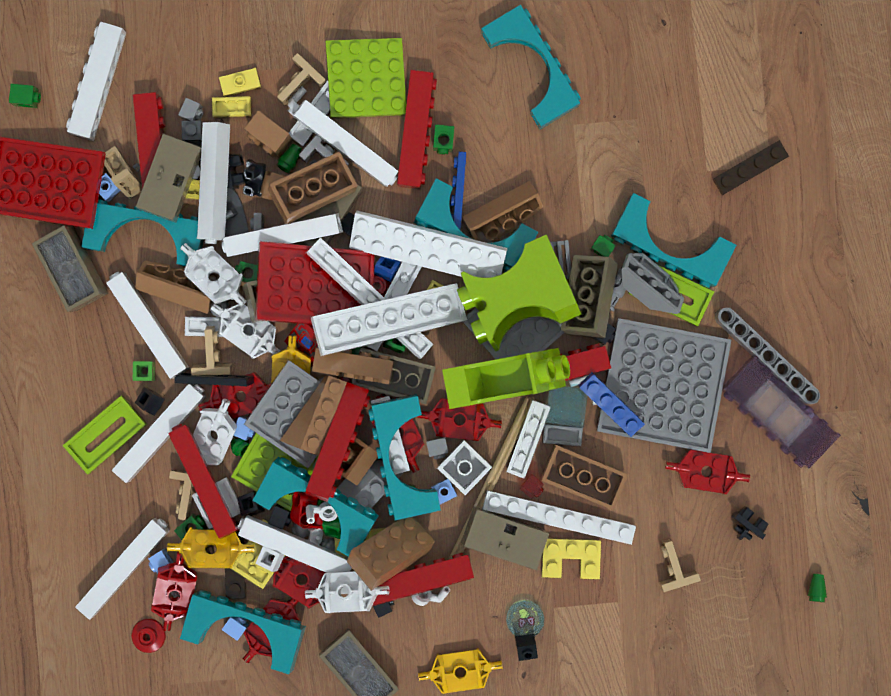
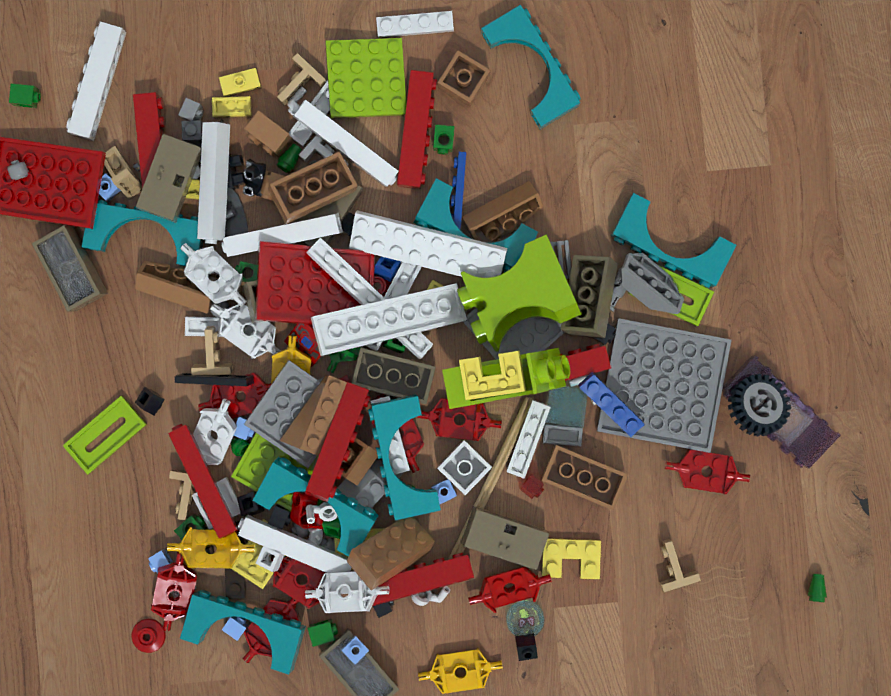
white brick [75,518,170,620] -> none
white brick [106,272,189,379] -> none
white brick [112,384,206,483] -> none
bright green plate [133,361,155,381] -> none
light grey plate [250,213,264,231] -> none
medium nougat wedge [312,348,394,384] -> none
light grey plate [426,437,448,459] -> none
white plate [482,490,636,545] -> none
green plate [590,235,616,257] -> none
dark brown plate [712,140,789,195] -> none
light grey beam [715,308,820,404] -> none
black hips [731,506,768,540] -> none
none -> light grey piece [7,160,29,180]
none -> green brick [307,619,338,647]
none -> light blue plate [341,636,369,664]
none -> white plate [376,11,454,38]
none -> medium nougat brick [437,50,491,107]
none -> light yellow plate [459,350,526,400]
none -> red plate [468,566,552,613]
none -> wheel [728,374,791,437]

